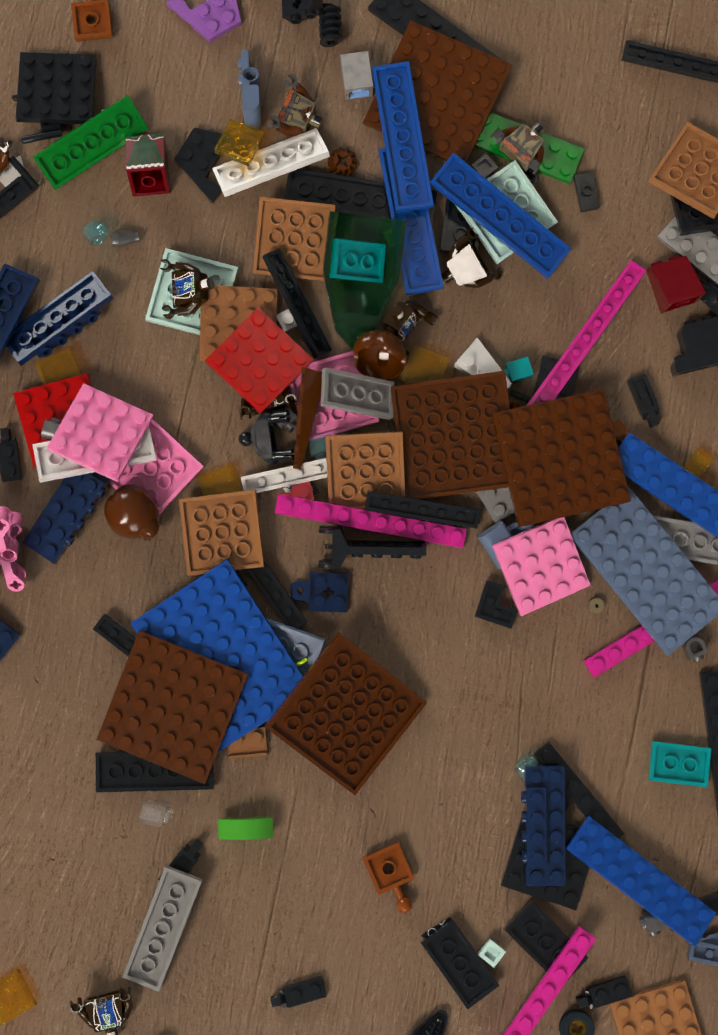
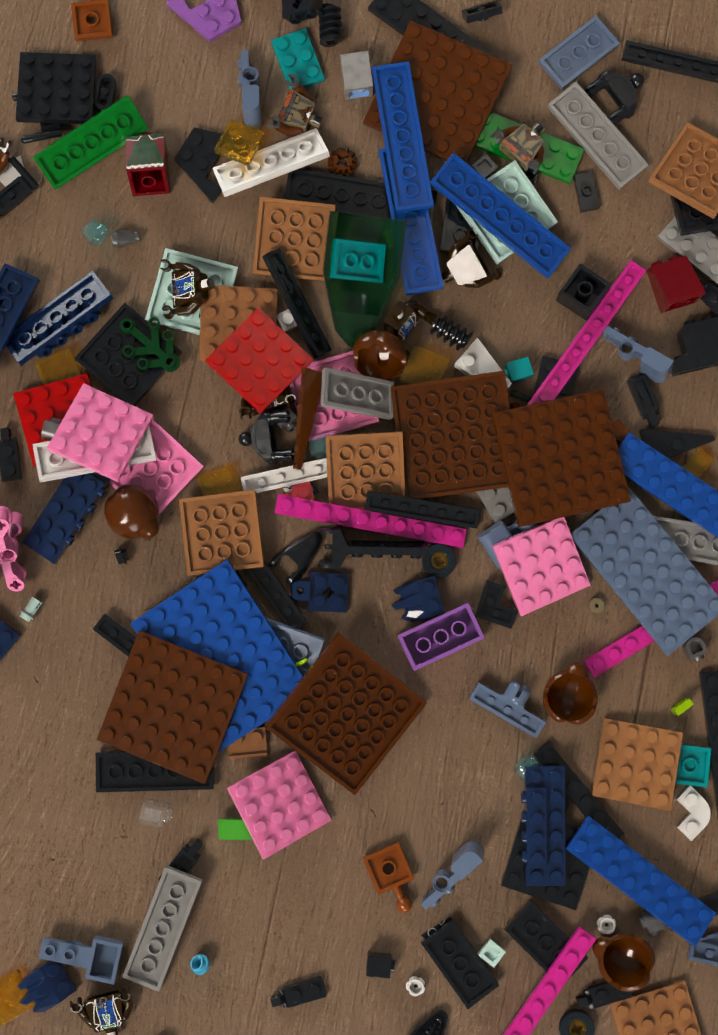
none -> dark blue plate [17,961,77,1013]
none -> light aqua pin [20,597,42,622]
none -> sand blue plate [38,935,124,985]
none -> black plate [74,303,182,406]
none -> black plate [94,74,117,112]
none -> black plate [114,546,129,565]
none -> dark green plant [120,317,180,372]
none -> medium azure plate [190,954,211,975]
none -> bright pink plate [227,750,331,859]
none -> black animal [269,531,323,585]
none -> teal plate [271,28,325,90]
none -> black brick [366,952,395,978]
none -> dark blue plate [391,576,445,622]
none -> medium lavender brick [397,603,485,671]
none -> white plate [406,976,425,996]
none -> sand blue plate [421,841,485,910]
none -> black bush [422,544,456,578]
none -> black piece [430,314,473,351]
none -> black plate [461,0,503,24]
none -> sand blue plate [469,680,546,738]
none -> sand blue plate [538,15,620,91]
none -> reddish brown piece [543,662,598,725]
none -> light grey plate [547,82,649,190]
none -> black brick [556,263,612,321]
none -> black connector [585,72,644,125]
none -> medium nougat plate [592,718,683,811]
none -> reddish brown piece [592,933,655,992]
none -> white plate [597,914,616,934]
none -> sand blue plate [603,326,674,383]
none -> black wing [639,429,715,458]
none -> lime tile [670,698,694,716]
none -> white plate [675,785,711,841]

